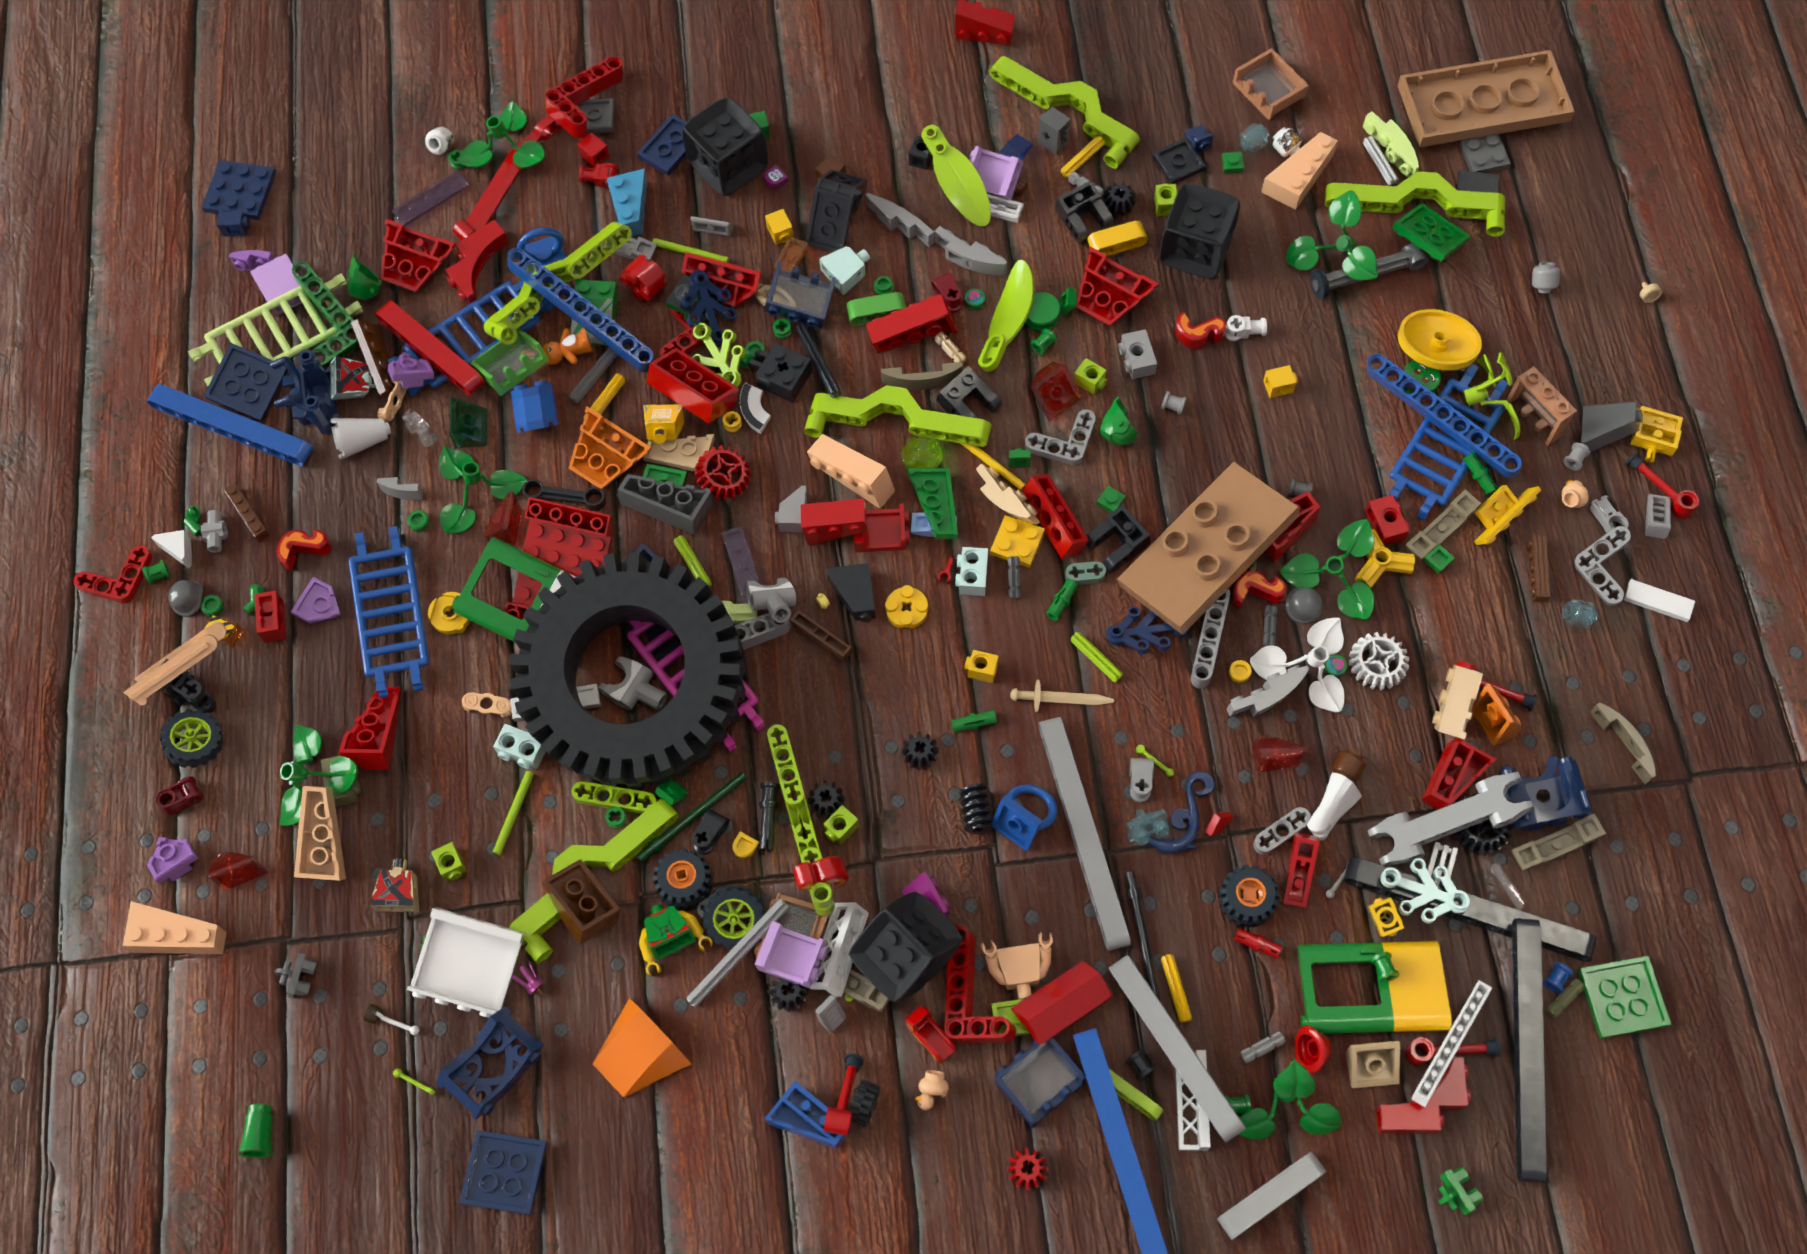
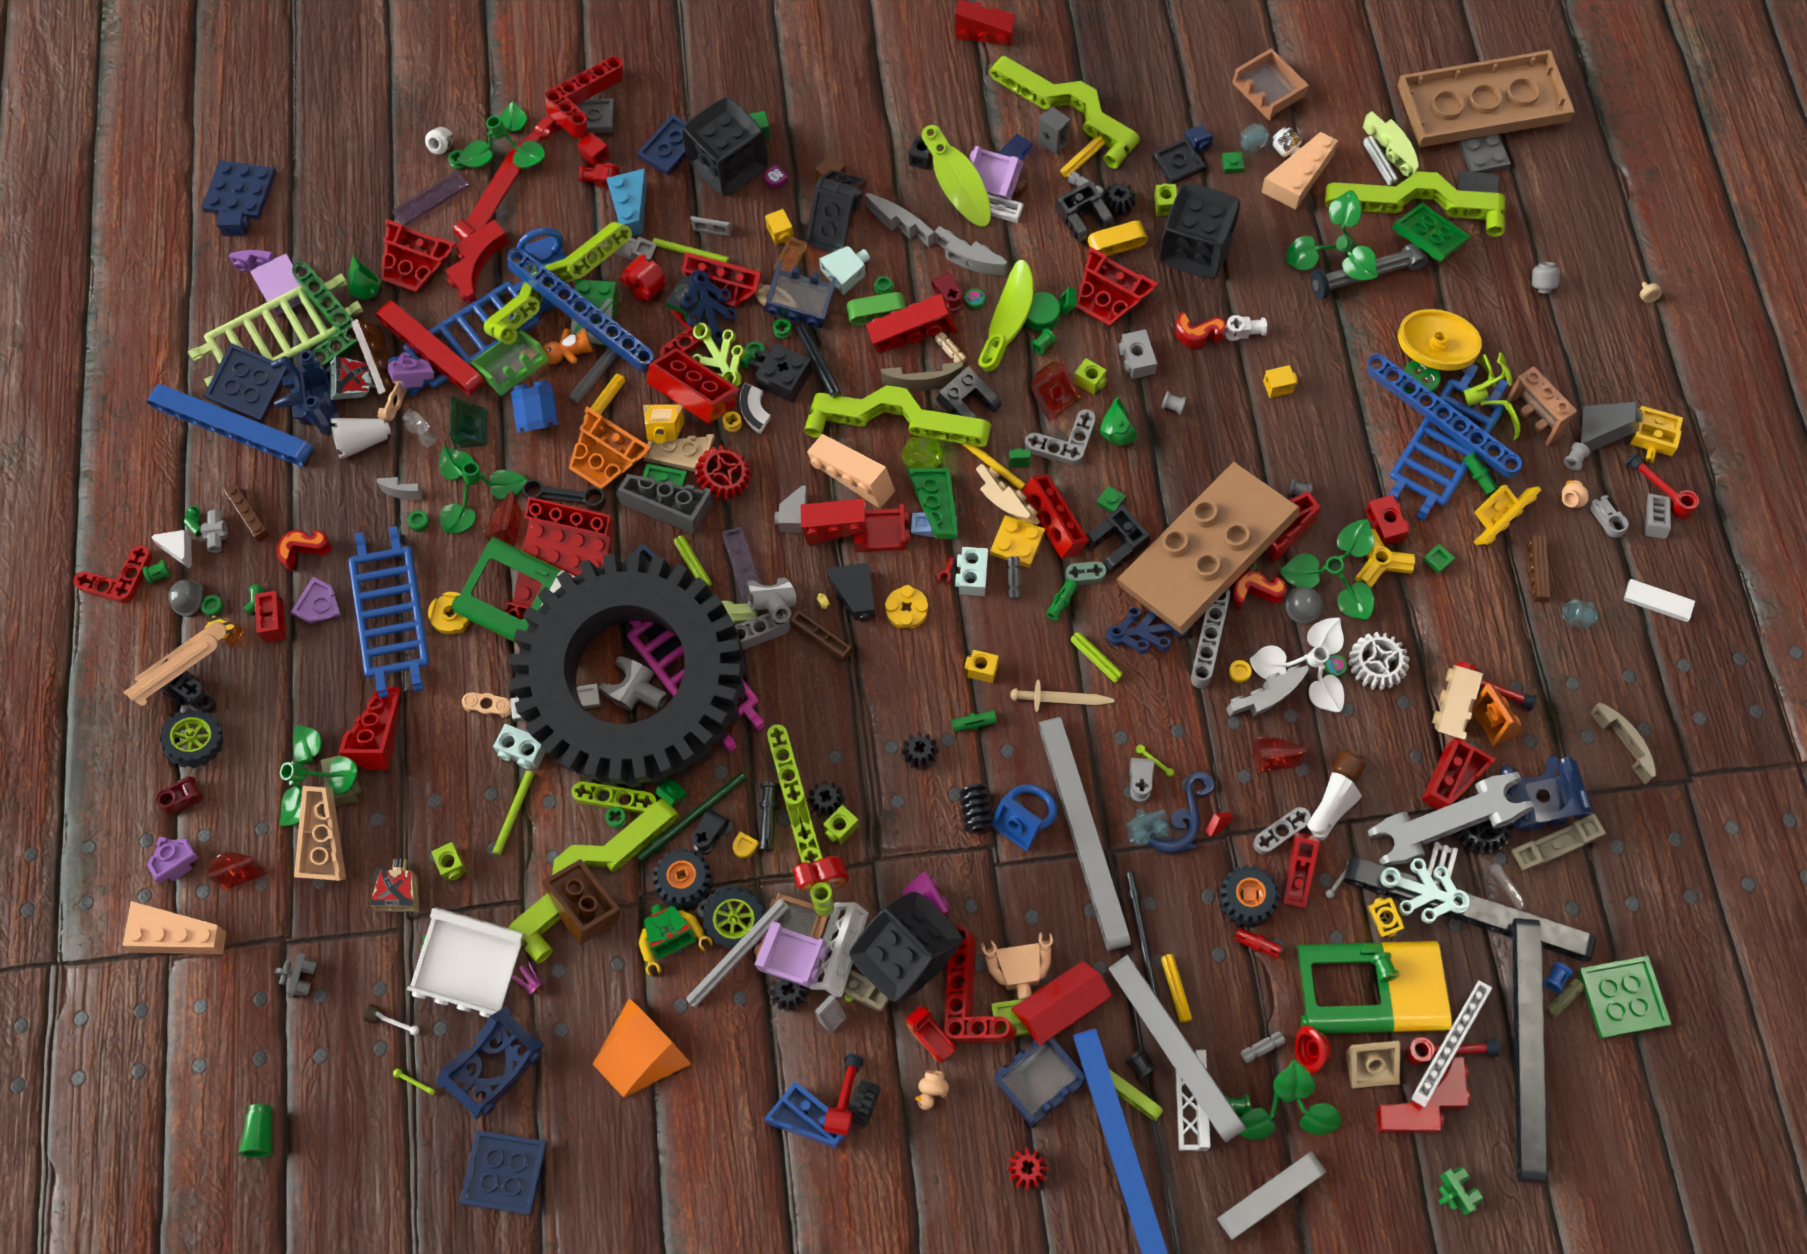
dark grey axle [1263,605,1277,646] -> none
dark tan slope [1405,489,1481,560] -> none
light grey beam [1574,526,1631,606] -> none

